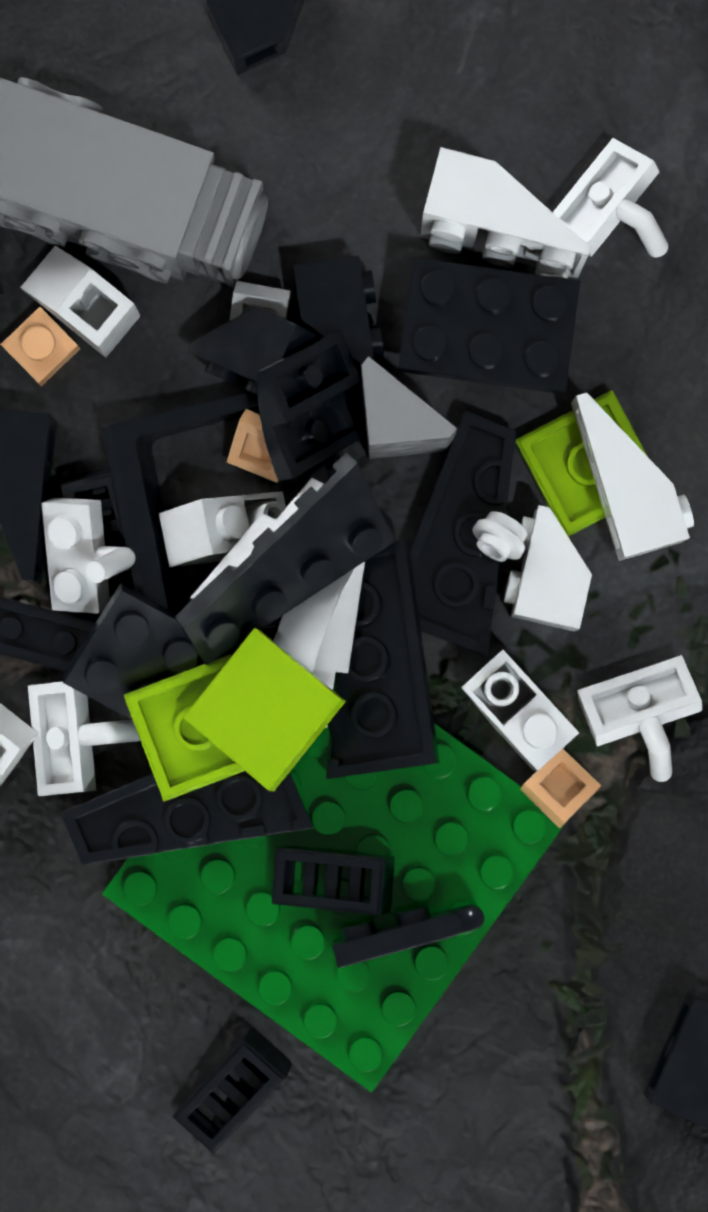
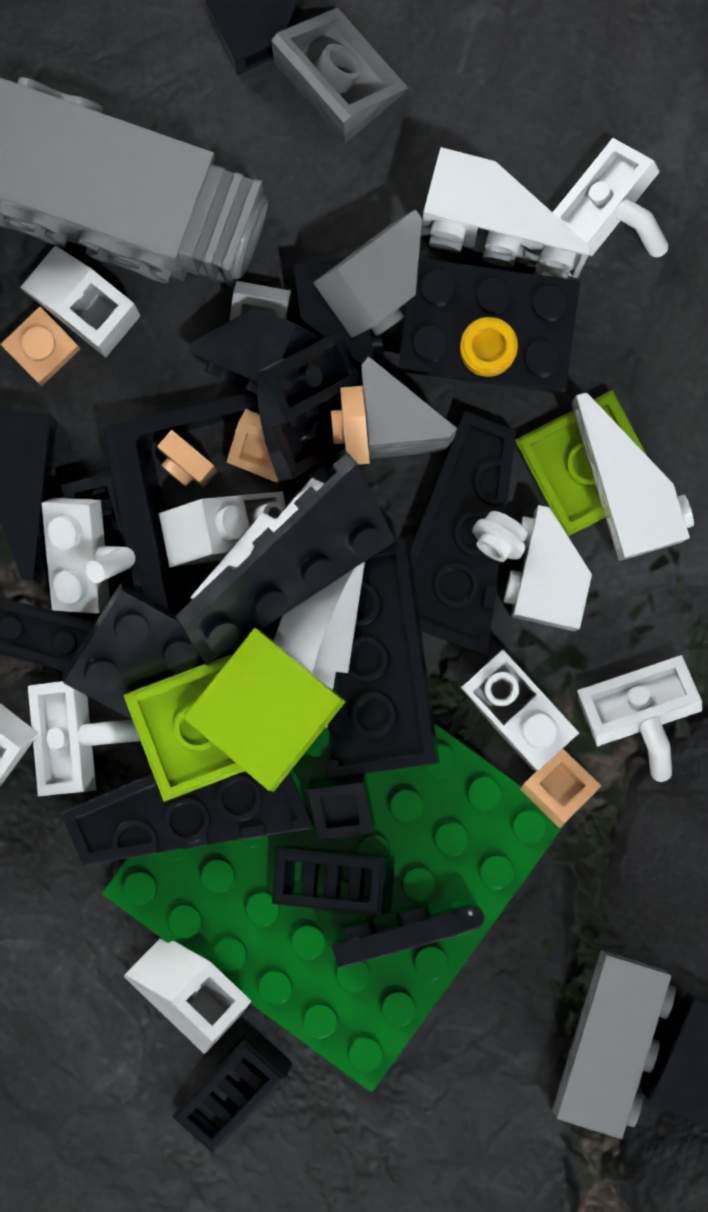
none -> white slope [124,938,251,1054]
none -> light nougat plate [157,430,217,489]
none -> light grey slope [271,7,408,144]
none -> black plate [307,773,375,840]
none -> light grey slope [313,209,422,338]
none -> light nougat plate [331,386,370,465]
none -> yellow tile [460,317,518,377]
none -> light grey brick [552,950,676,1139]

